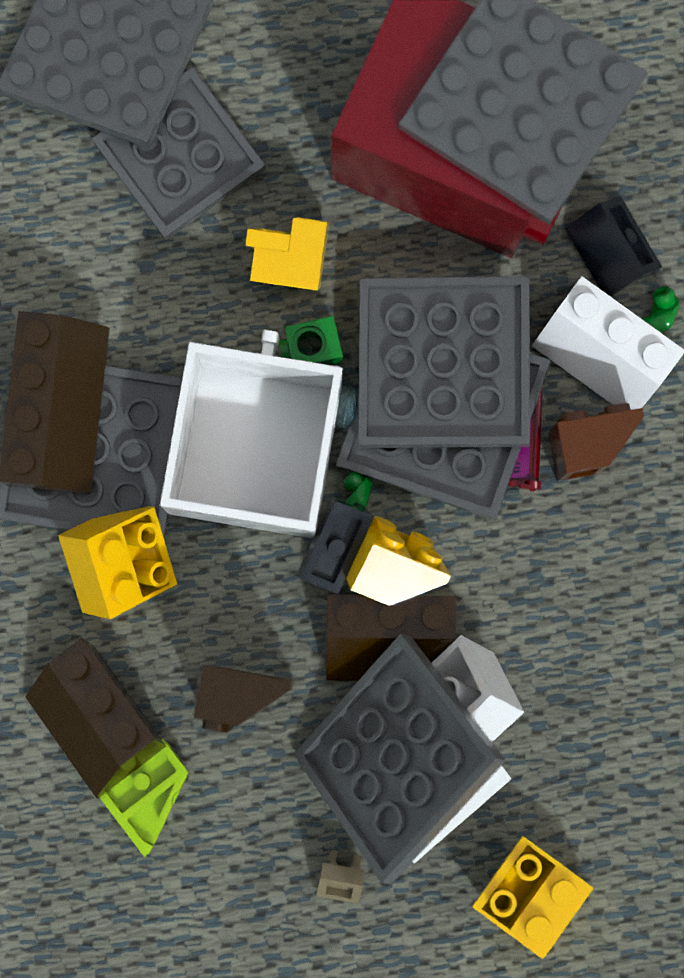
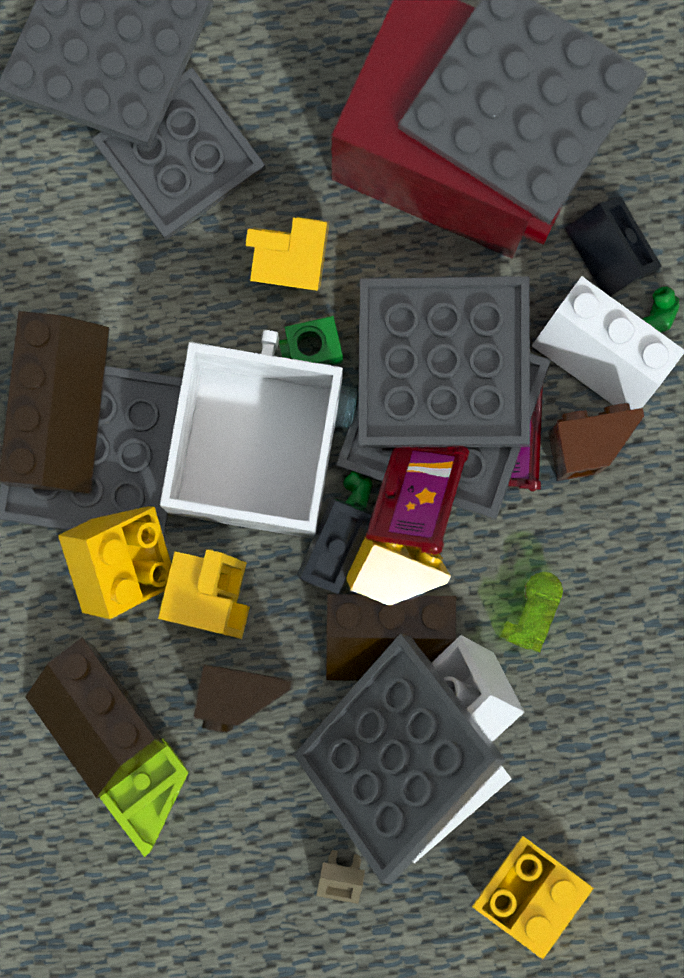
none -> yellow plate [158,549,250,639]
none -> door [366,446,469,555]
none -> clear neon green leg [498,572,563,653]

